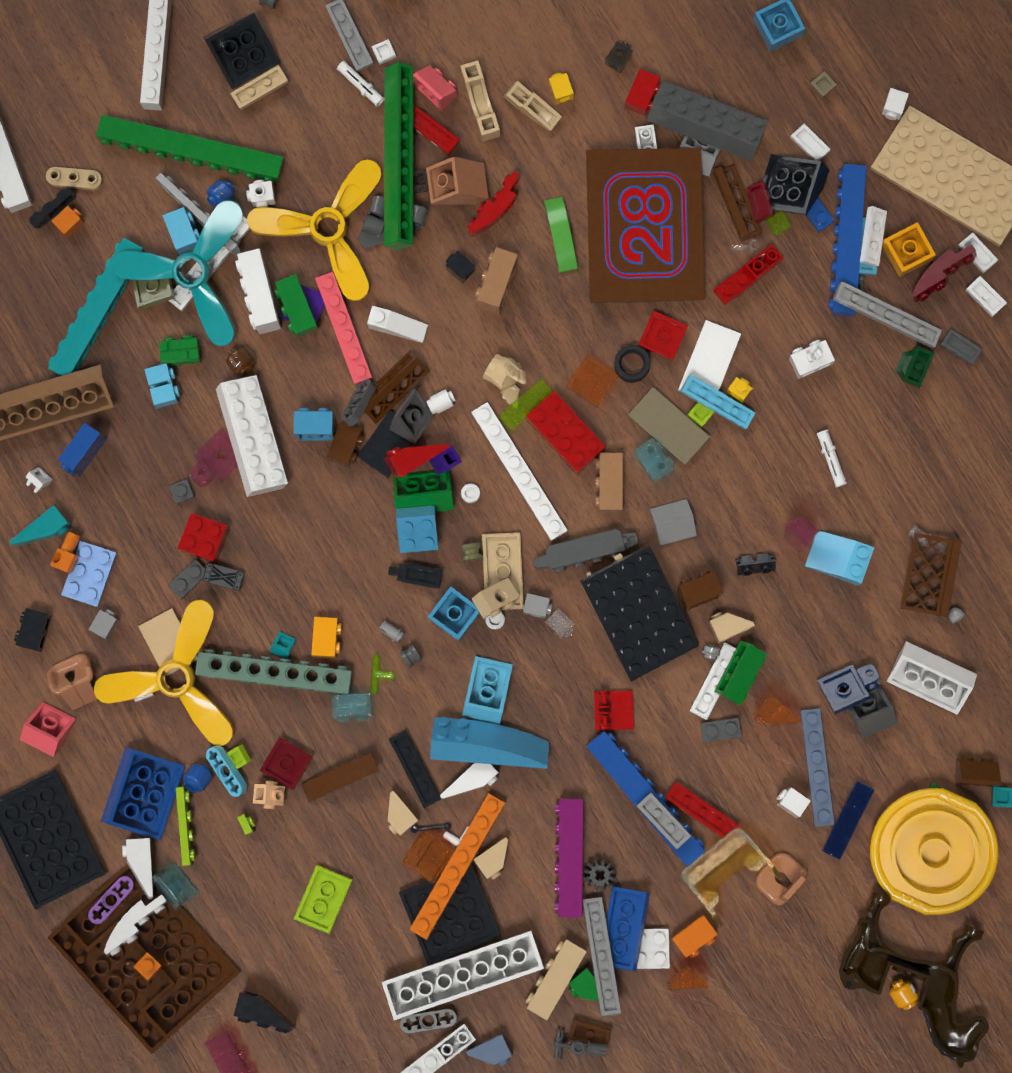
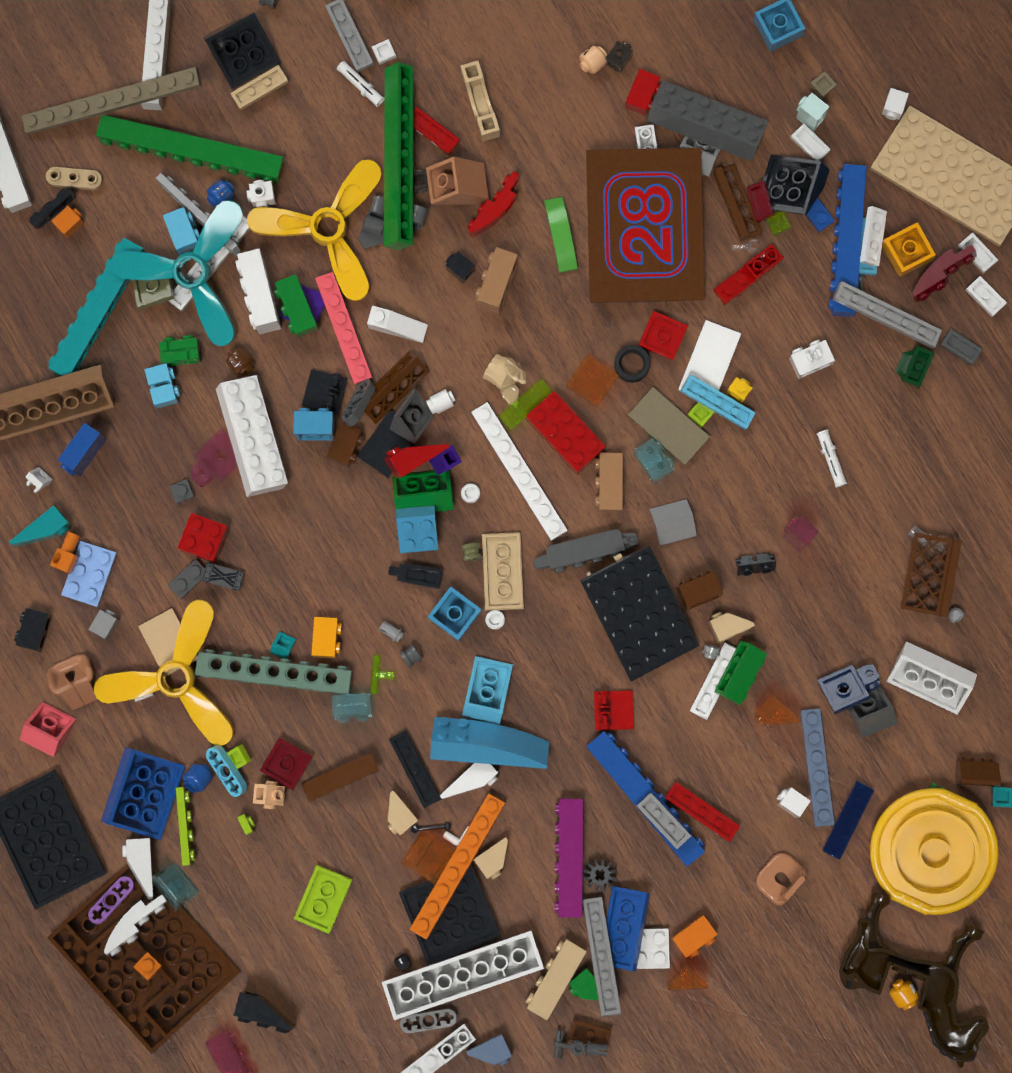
coral slope [413,65,457,112] -> none
tan brick [472,578,520,619] -> none
tan slope [503,81,562,131] -> none
light grey brick [523,593,553,619] -> none
clear brick [545,608,575,639] -> none
yellow brick [549,73,574,105] -> none
clear yellow windscreen [682,829,781,927] -> none
dark grey plate [700,718,742,743] -> none
medium azure slope [804,530,874,586] -> none
none -> dark tan plate [22,67,202,135]
none -> black hinge [302,369,348,414]
none -> black hinge [394,953,411,970]
none -> light nougat head [579,46,607,74]
none -> light aqua brick [796,93,829,132]

